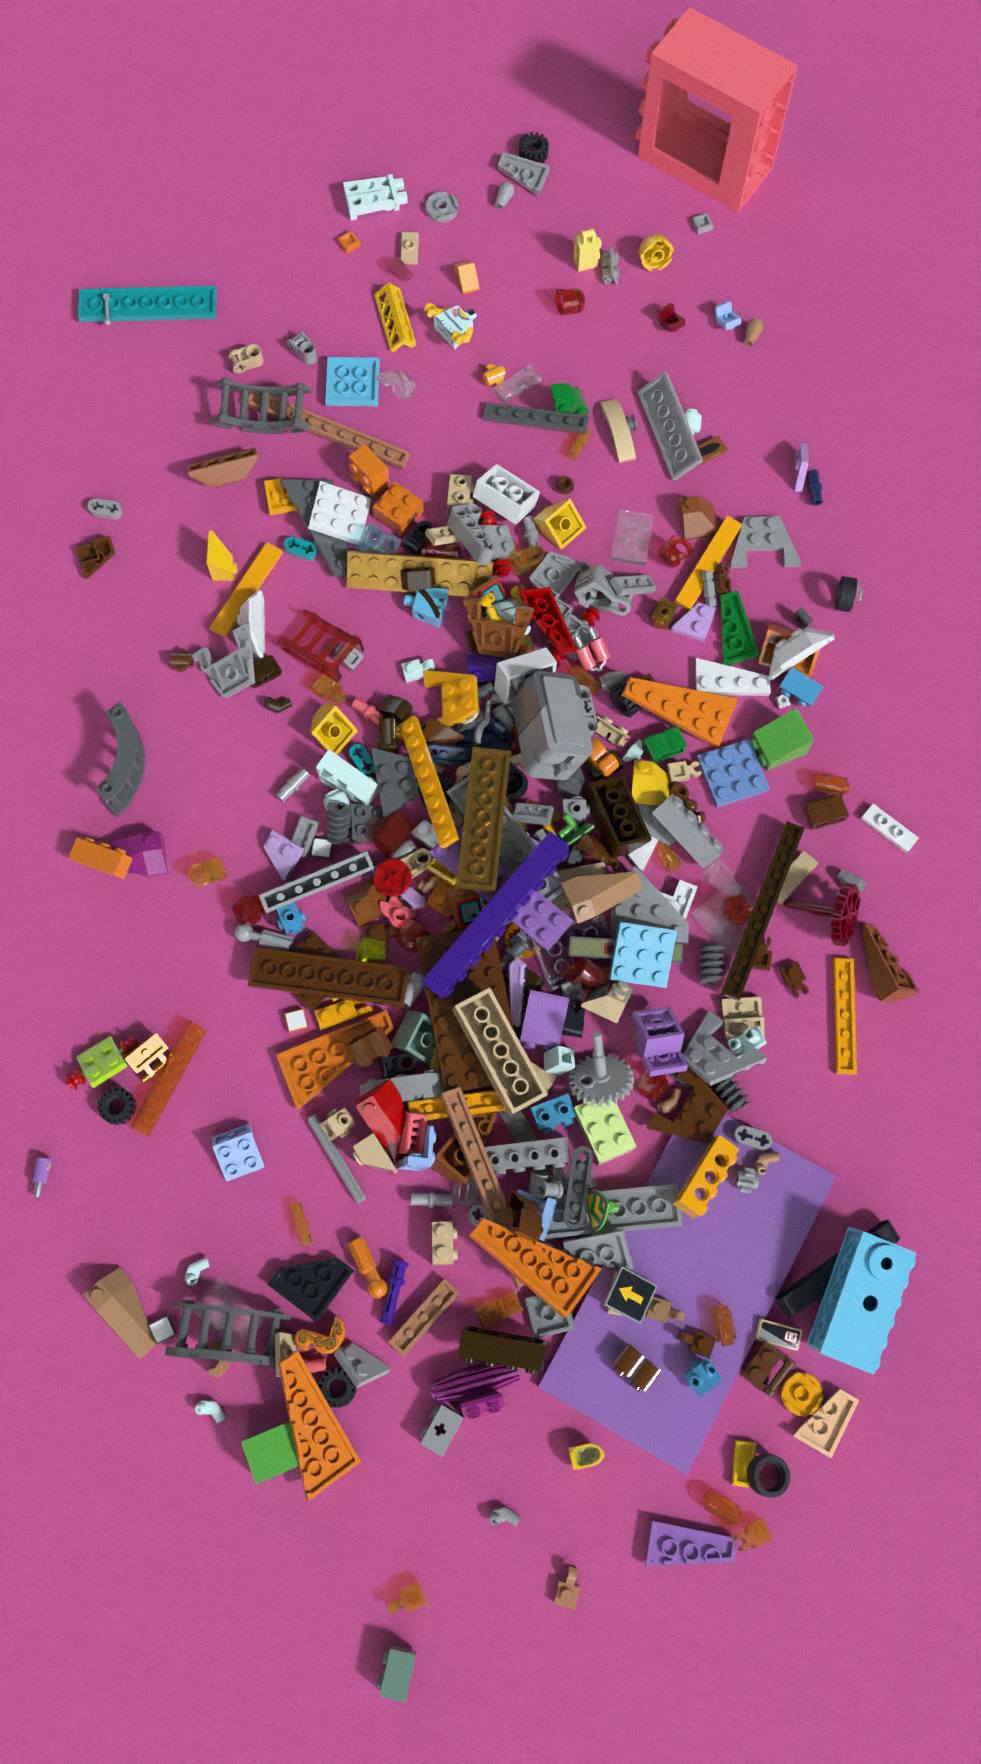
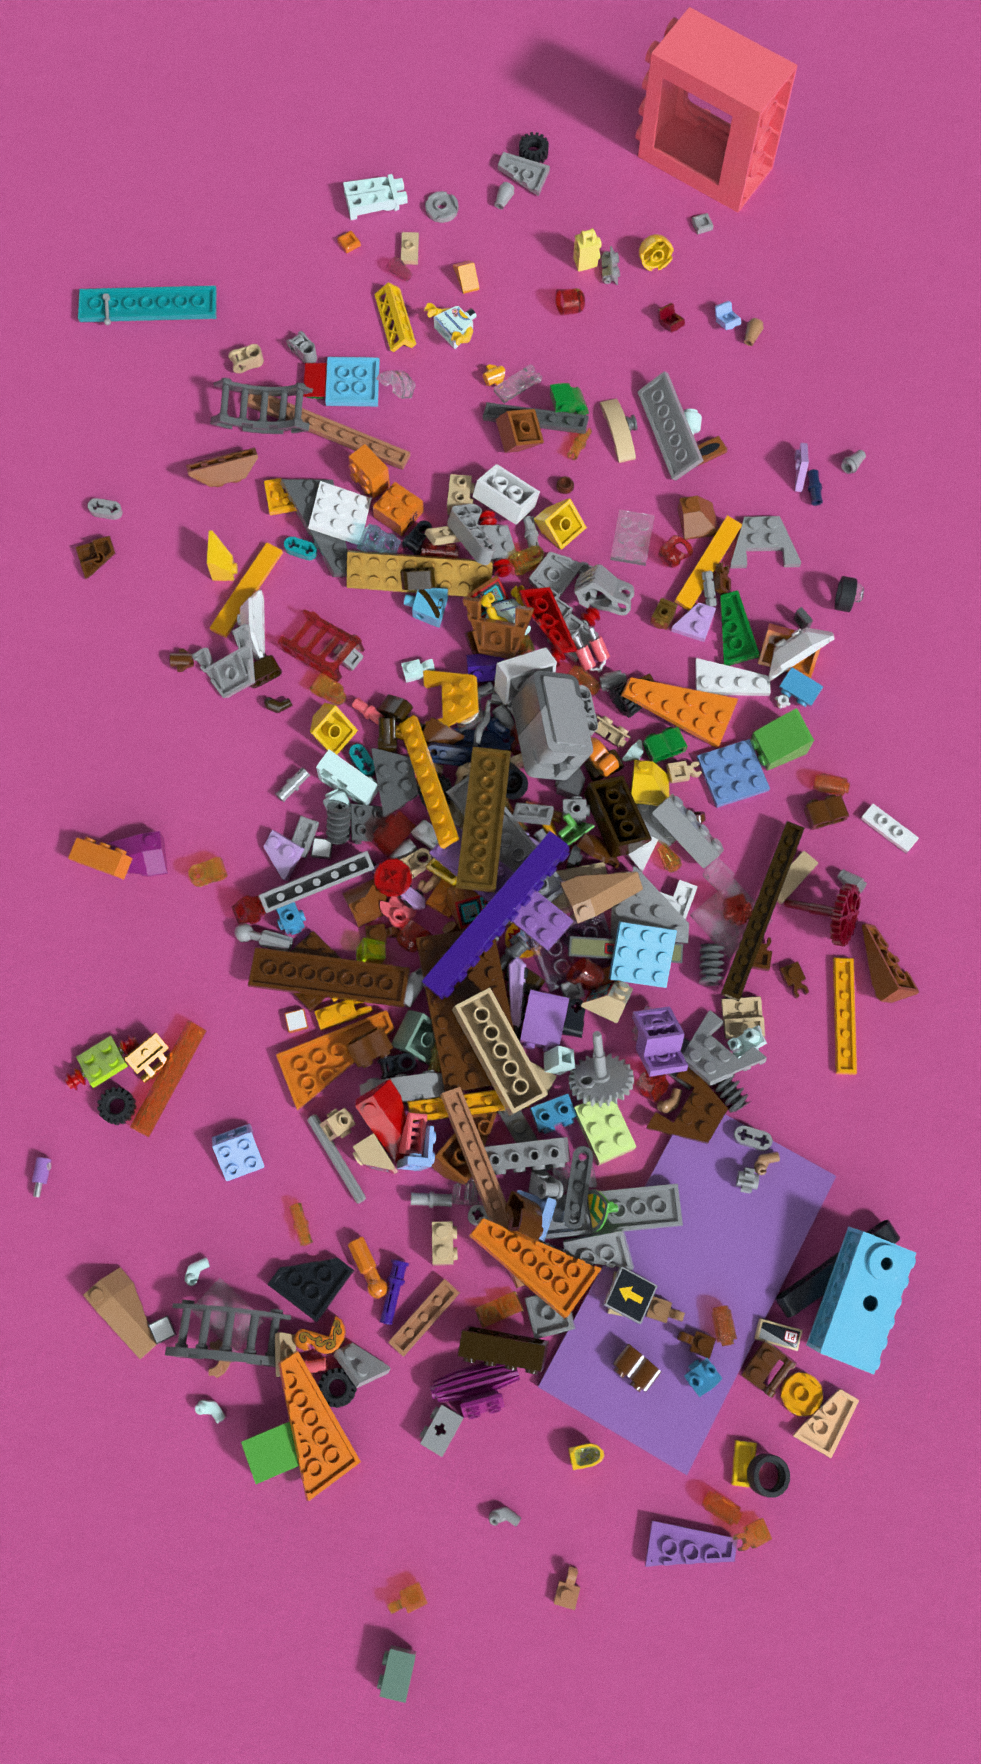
dark grey fence [95,701,146,817] -> none
light grey tile [610,575,657,596] -> none
reddish brown plate [669,782,698,813] -> none
light orange brick [673,1135,739,1219] -> none
none -> red piece [303,363,327,399]
none -> dark orange slope [496,409,544,453]
none -> light grey cone [841,450,866,474]

